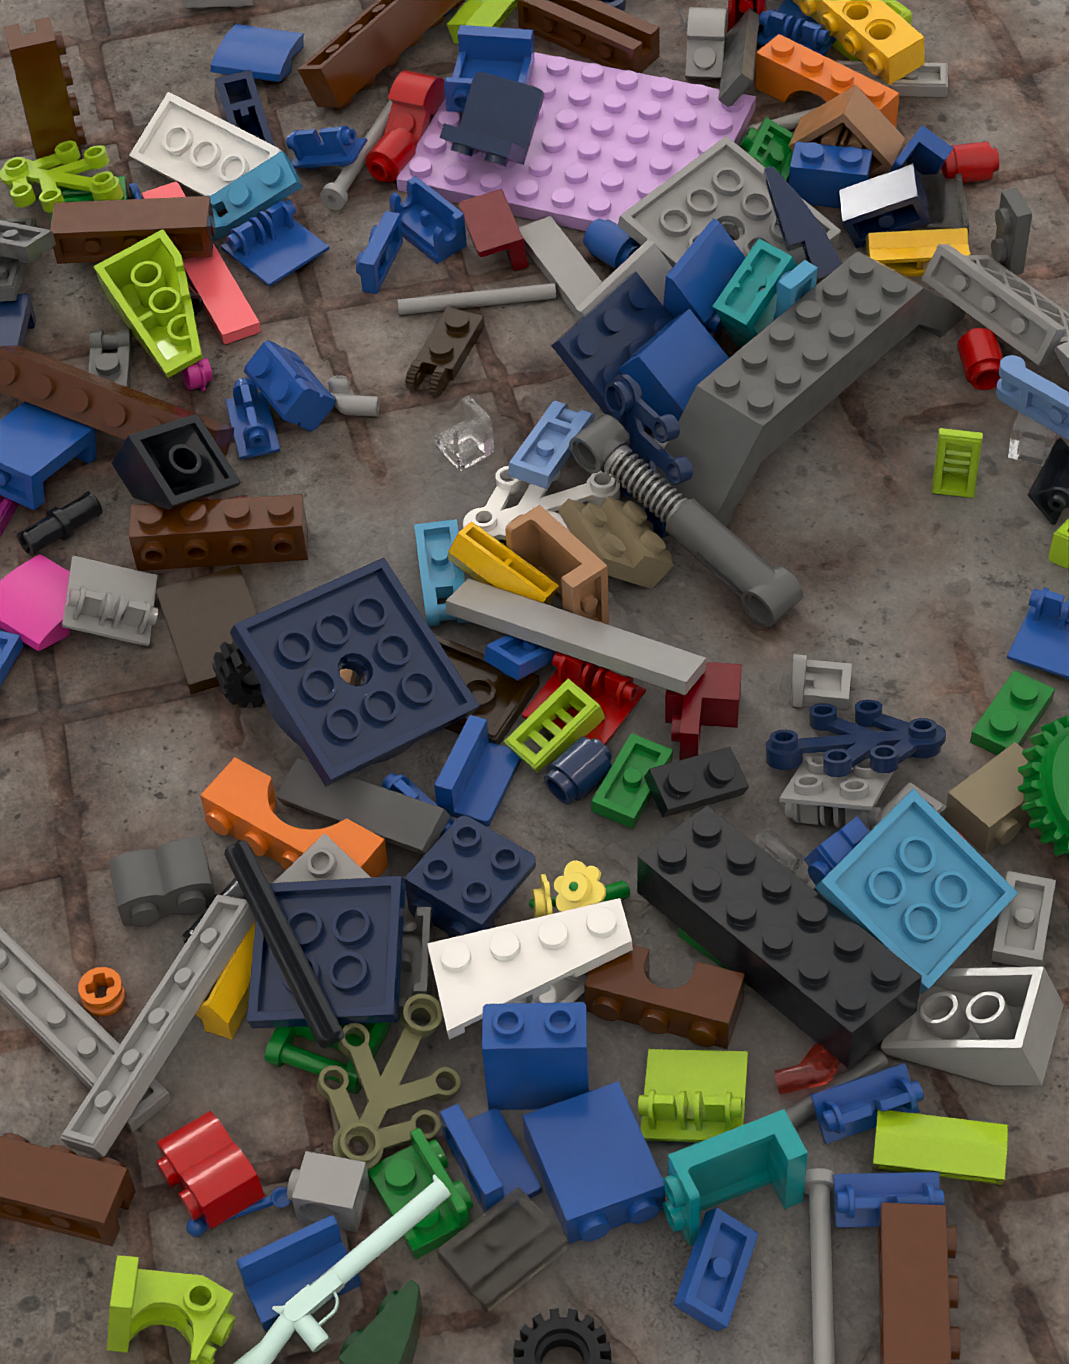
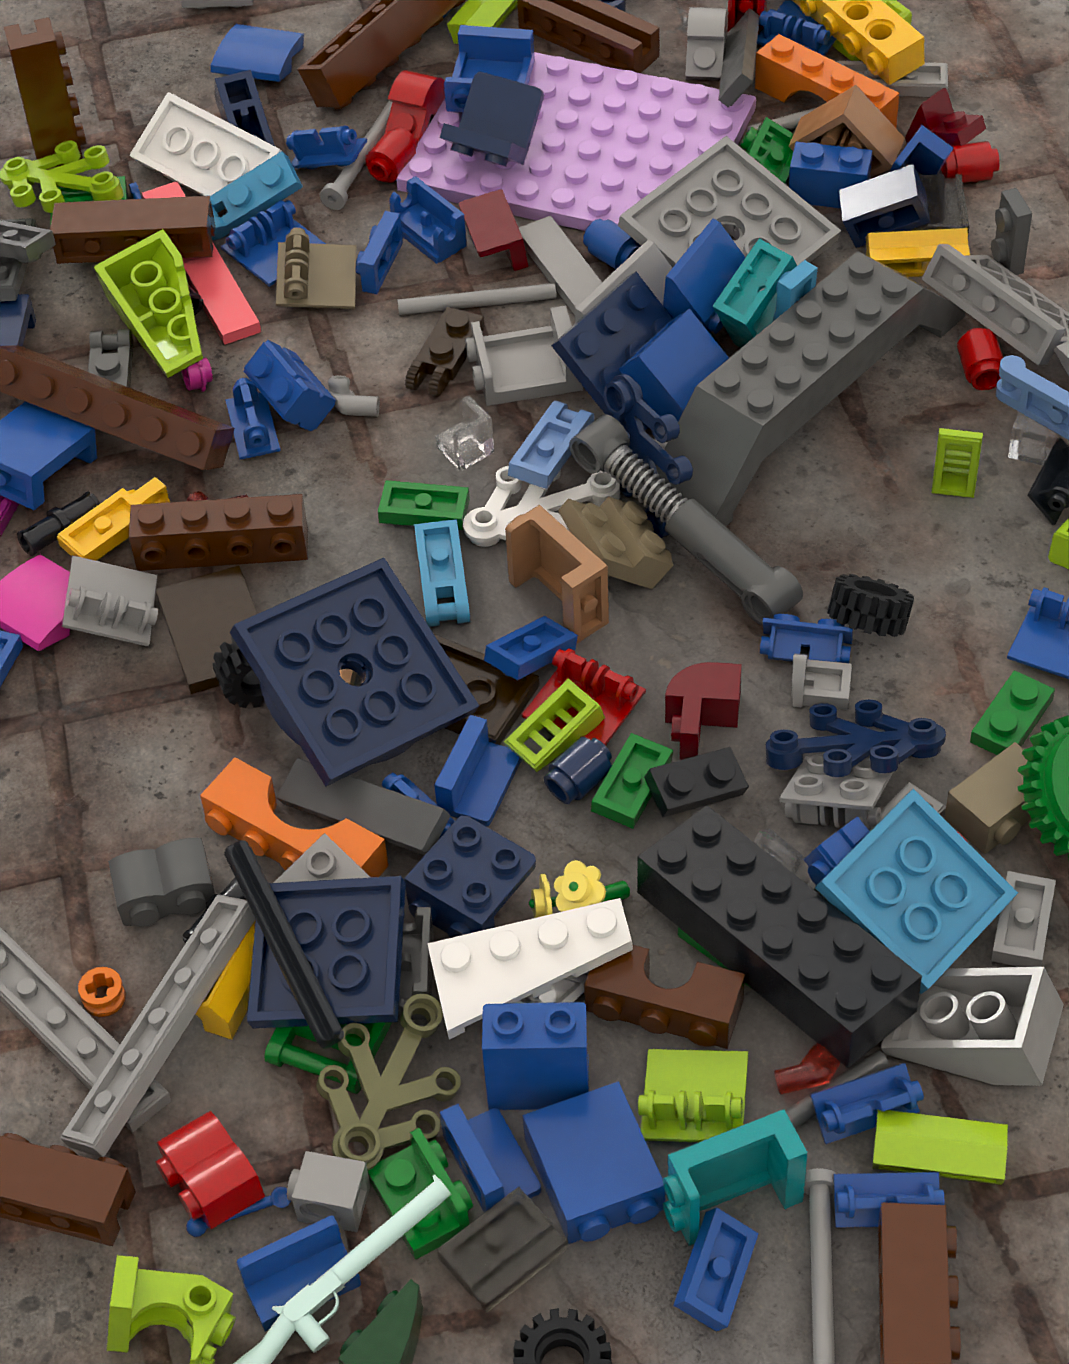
black slope [112,413,241,510] -> none
light grey tile [446,578,706,695] -> none
yellow piece [448,521,559,605] -> none
dark blue slope [763,166,842,284] -> none
none -> yellow hinge [57,477,170,561]
none -> dark tan hinge [276,228,356,309]
none -> green plate [378,480,470,530]
none -> light grey panel [465,306,583,406]
none -> blue hinge [760,614,853,663]
none -> black tyre [827,574,914,637]
none -> dark red slope [905,88,986,146]

